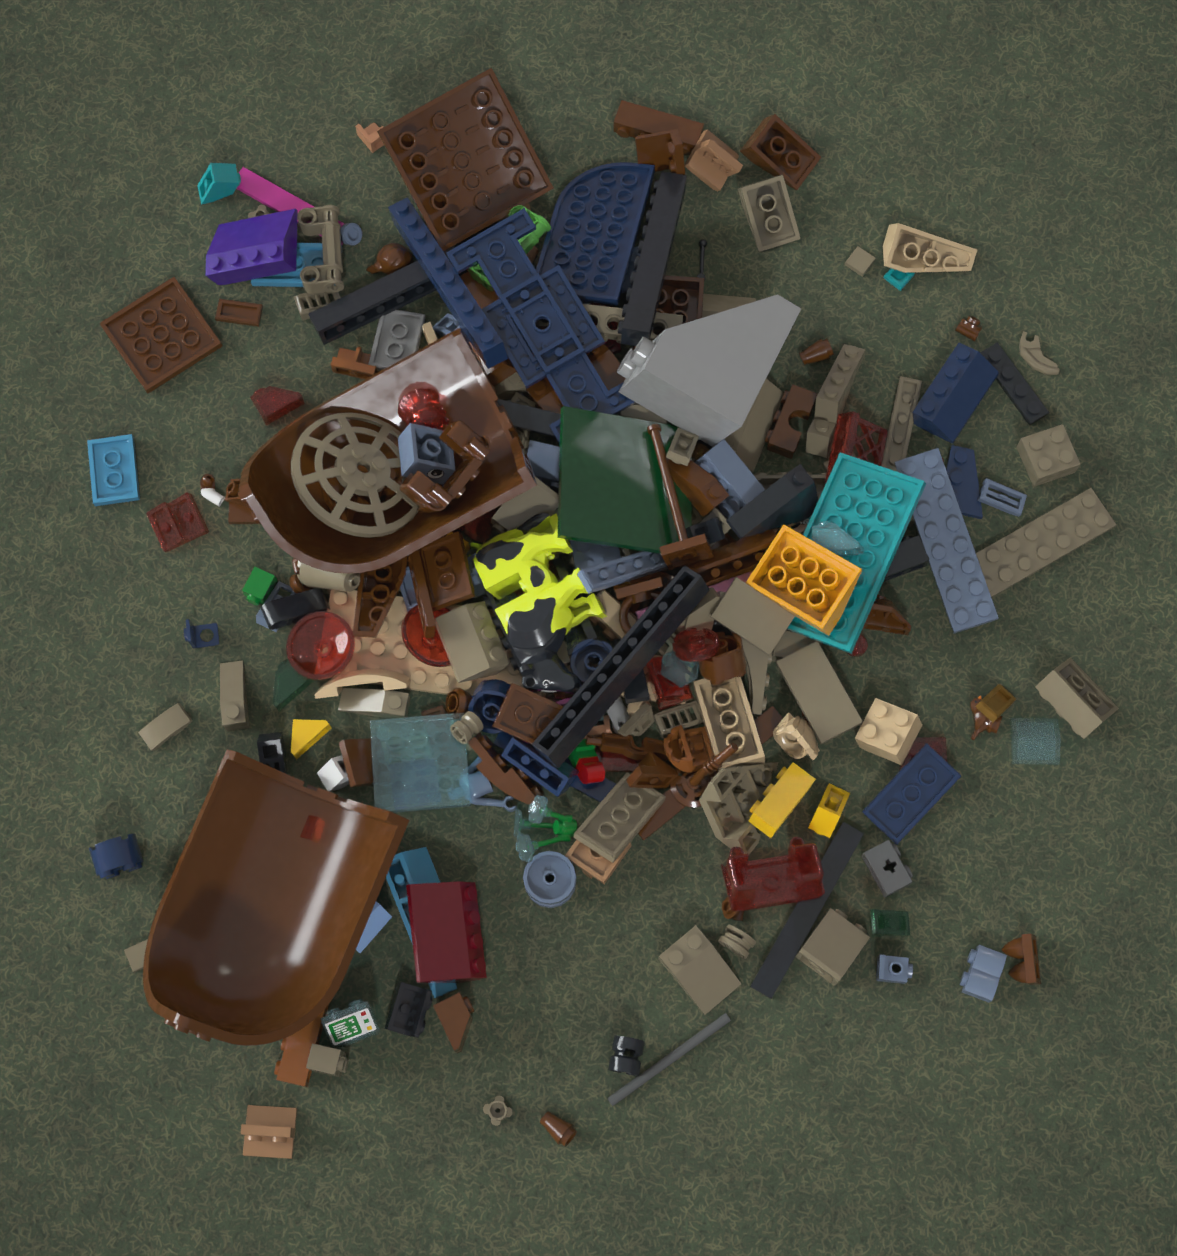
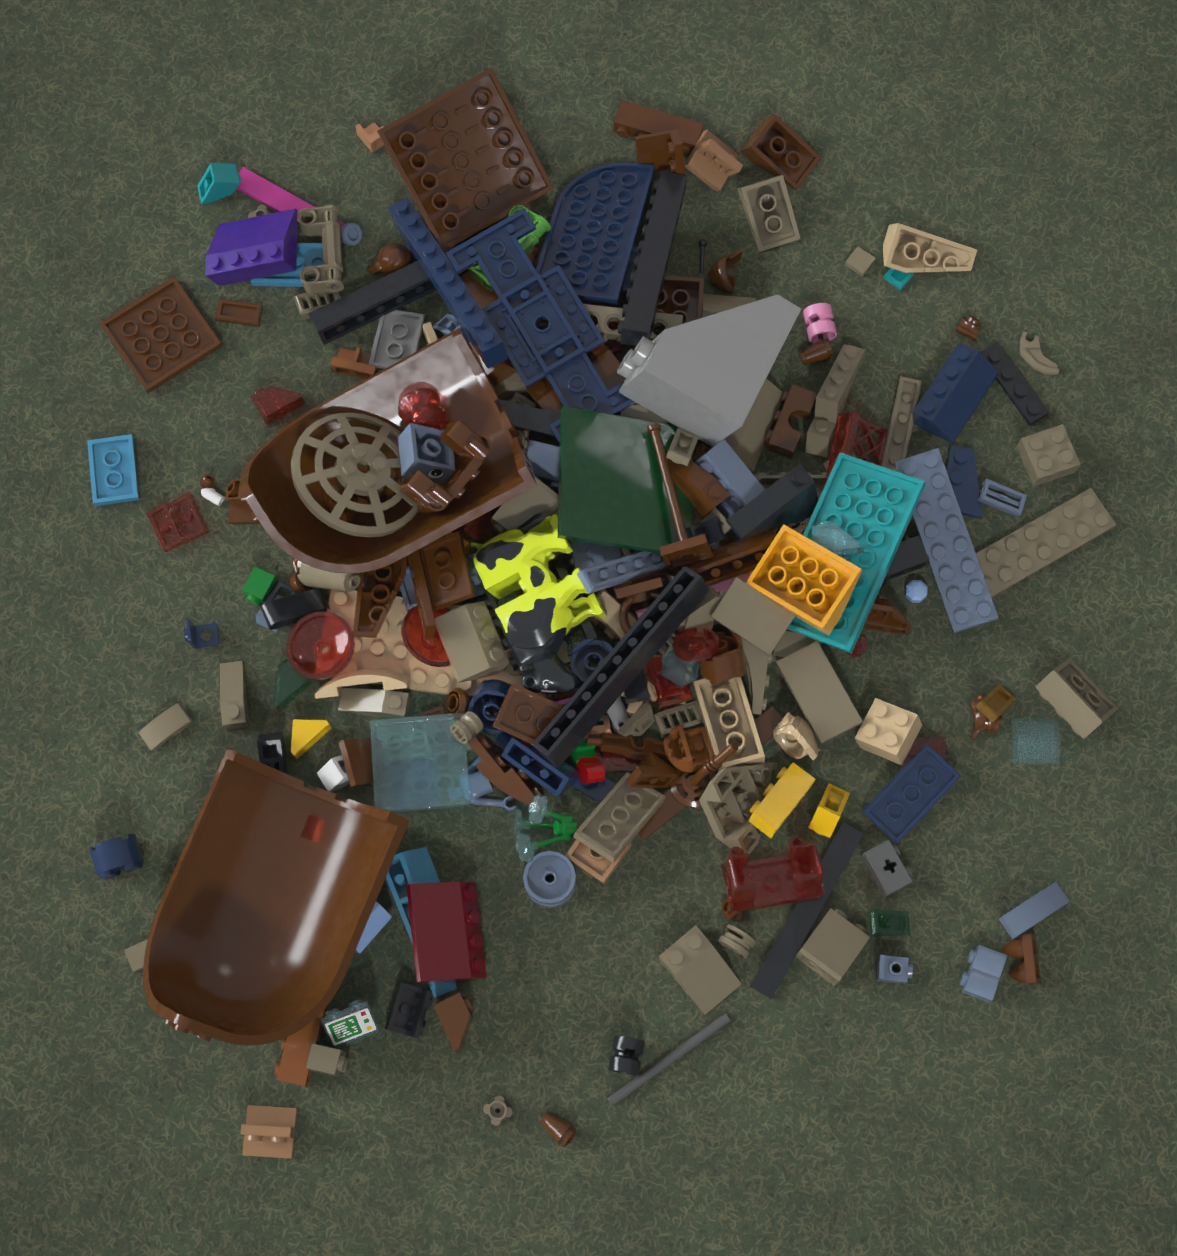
none -> reddish brown hat [707,249,742,293]
none -> bright pink wheel [803,303,837,343]
none -> light blue tile [905,580,928,603]
none -> sand blue slope [999,882,1070,939]

